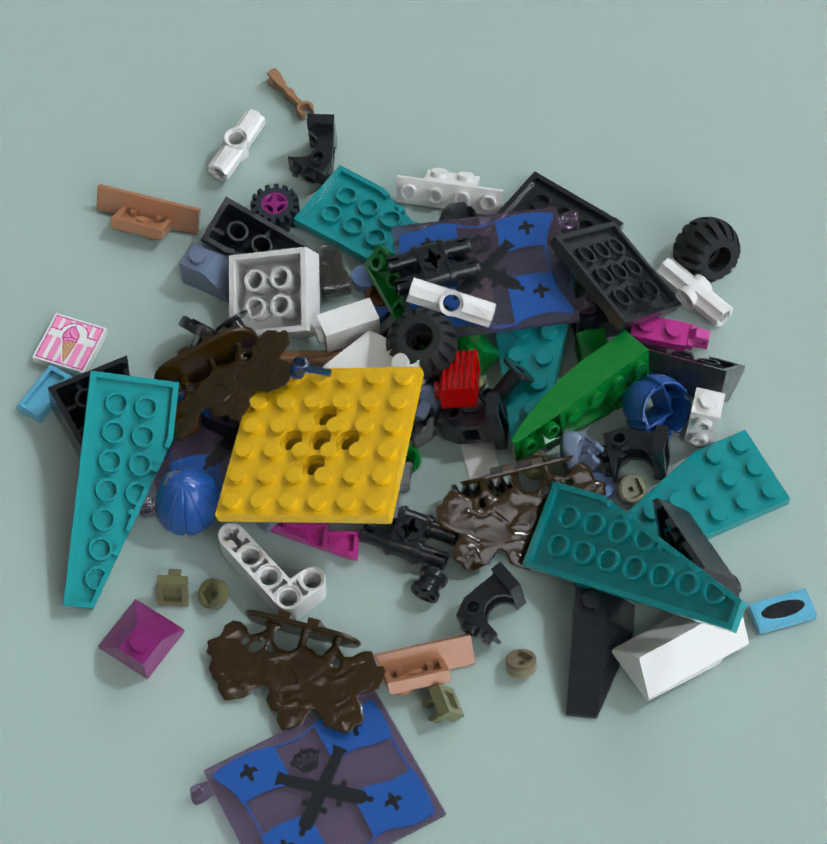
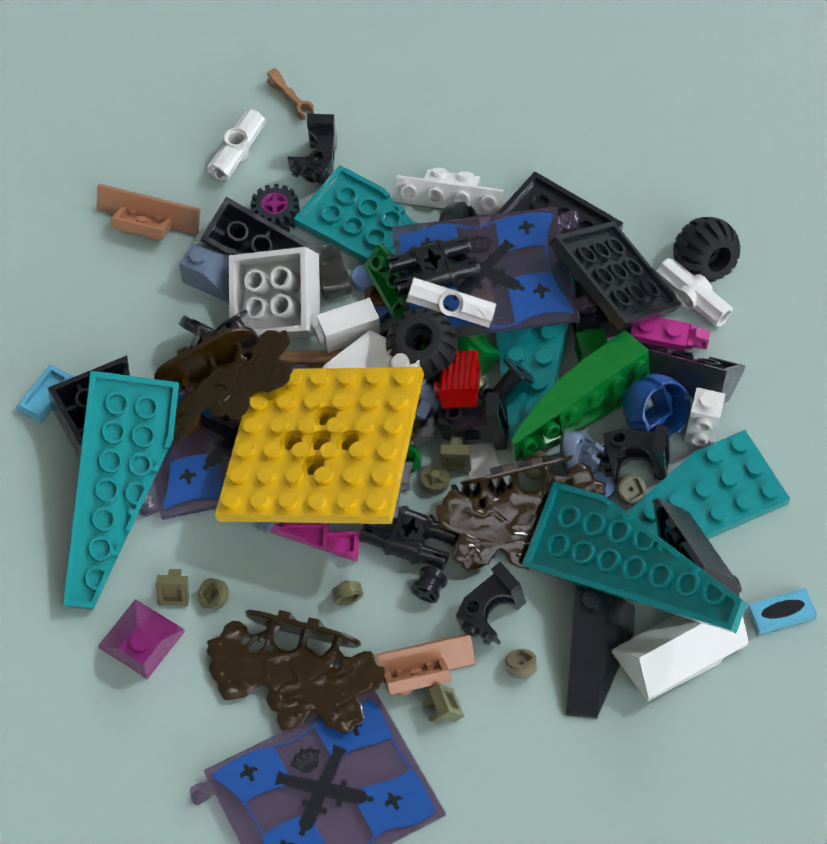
tile [32,313,108,375] -> none
blue hair [155,467,221,536] -> none
white beam [218,523,327,620] -> none
hand [289,356,332,379] -> none
none -> olive tile [332,581,364,605]
none -> olive tile [421,464,450,494]
none -> olive tile [440,436,472,472]

